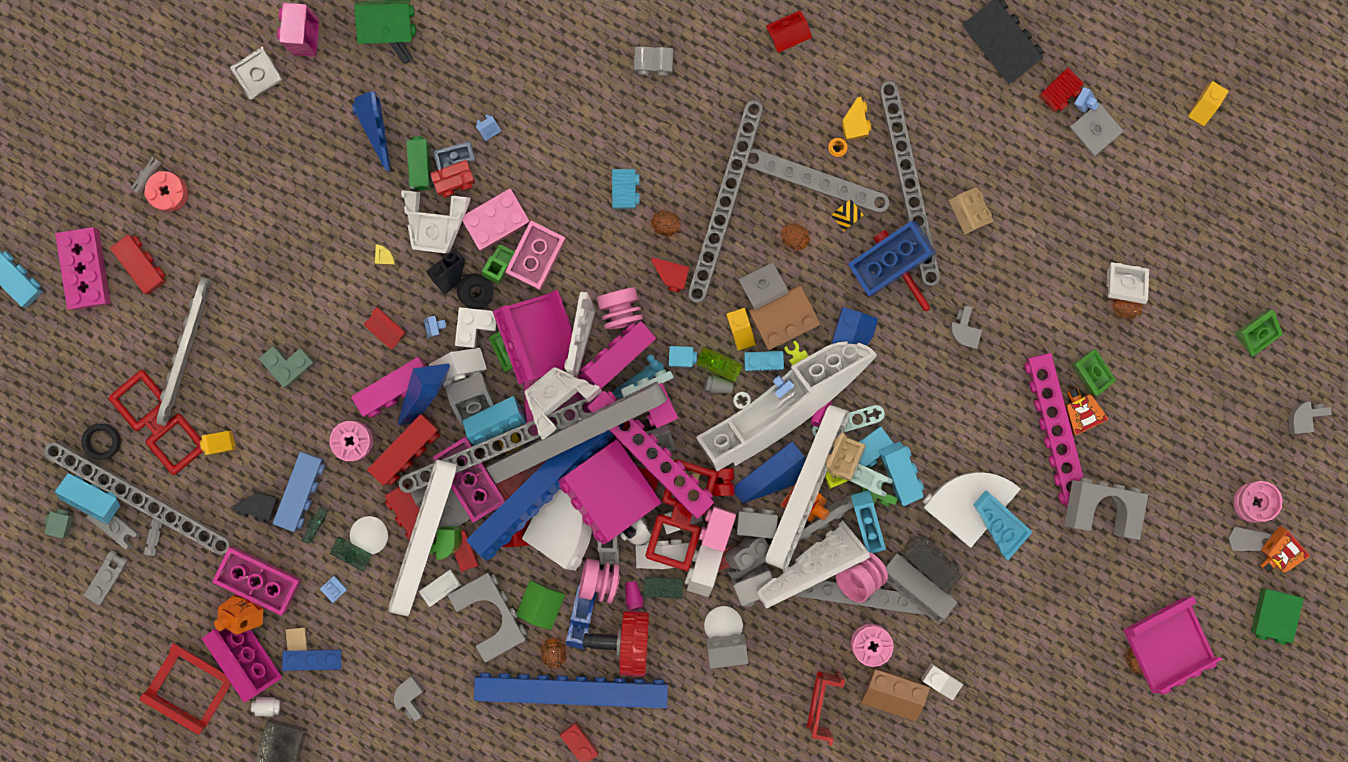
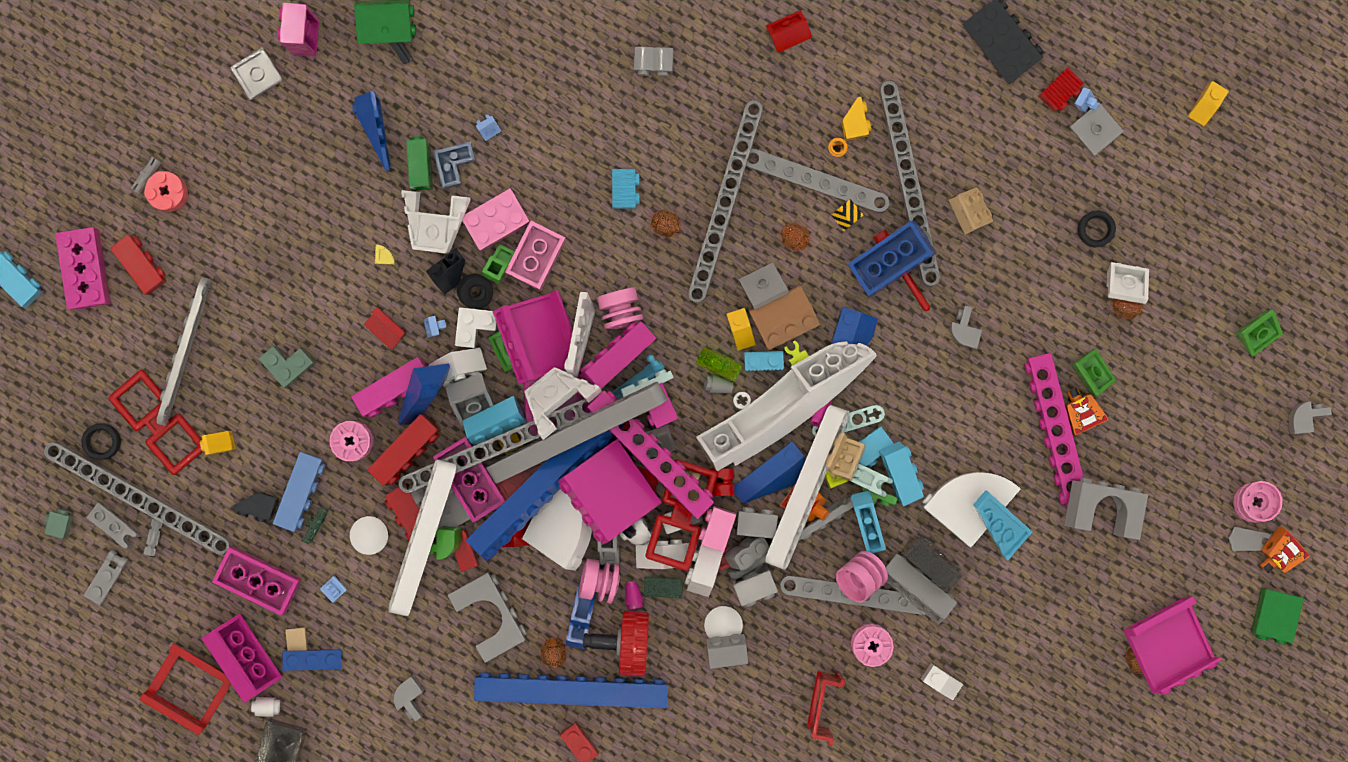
medium azure brick [55,473,120,524] -> none
orange torso [214,594,264,634] -> none
clear green plate [330,537,372,572] -> none
white tile [419,569,461,607] -> none
brick [430,160,476,198] -> none
bright green slope [517,580,565,630] -> none
red slope [651,257,690,293] -> none
medium azure brick [669,346,697,368] -> none
white wing [757,521,870,609] -> none
light blue tile [773,376,795,399] -> none
medium nougat slope [861,667,930,722] -> none
none -> black tyre [1077,210,1116,248]

